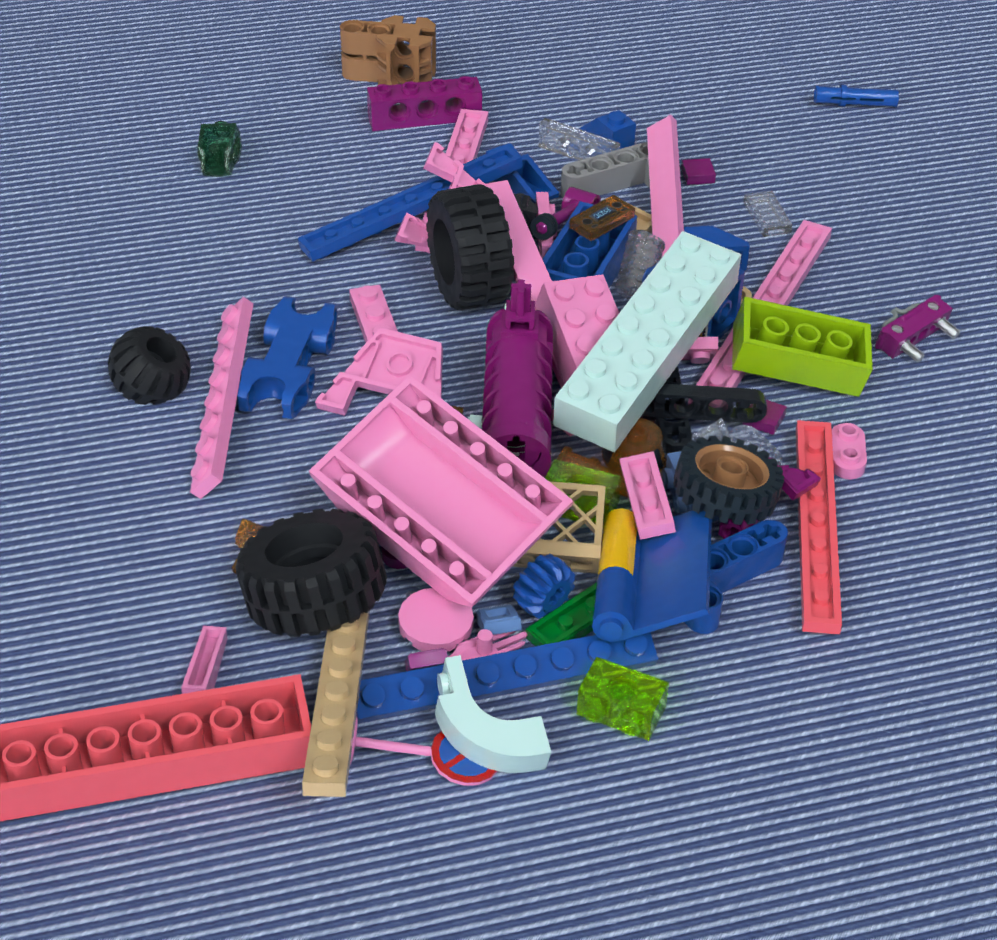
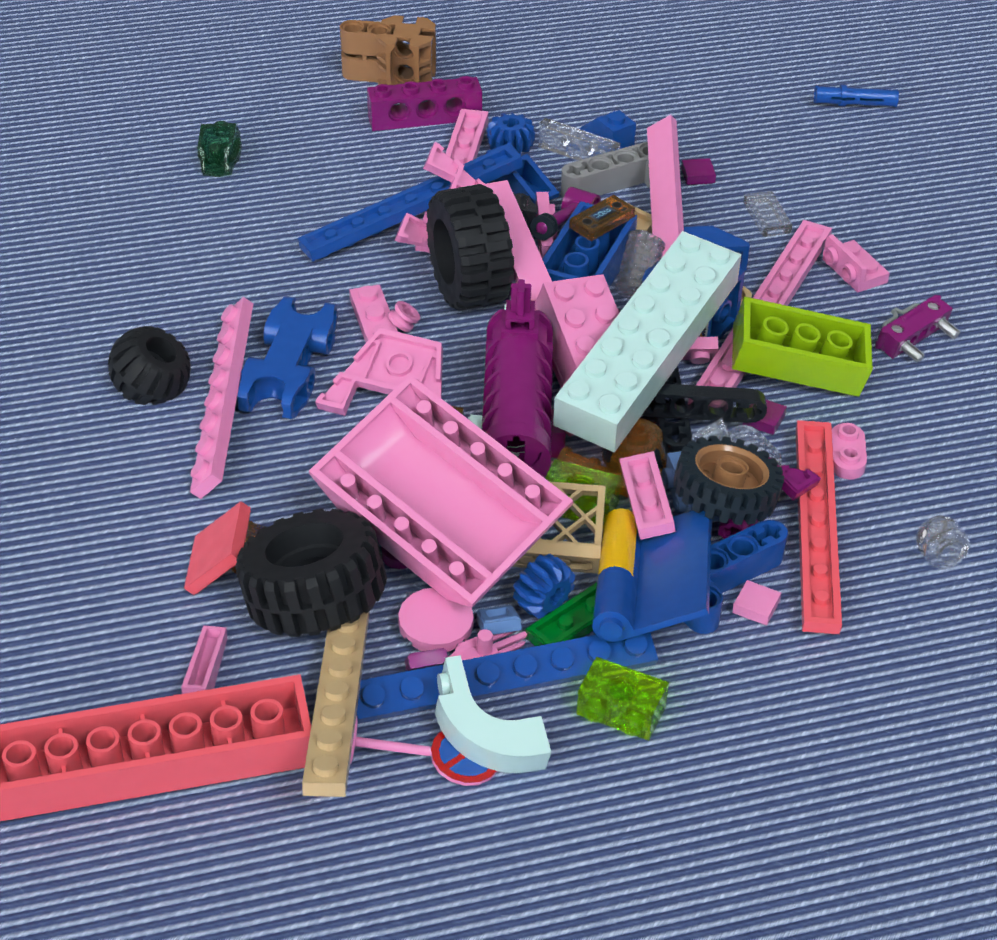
none -> coral tile [184,501,251,595]
none -> bright pink bush [388,301,420,332]
none -> blue gear [487,112,535,155]
none -> magenta tile [551,410,566,458]
none -> bright pink tile [732,580,782,626]
none -> bright pink bracket [822,234,890,293]
none -> clear head [916,515,970,569]

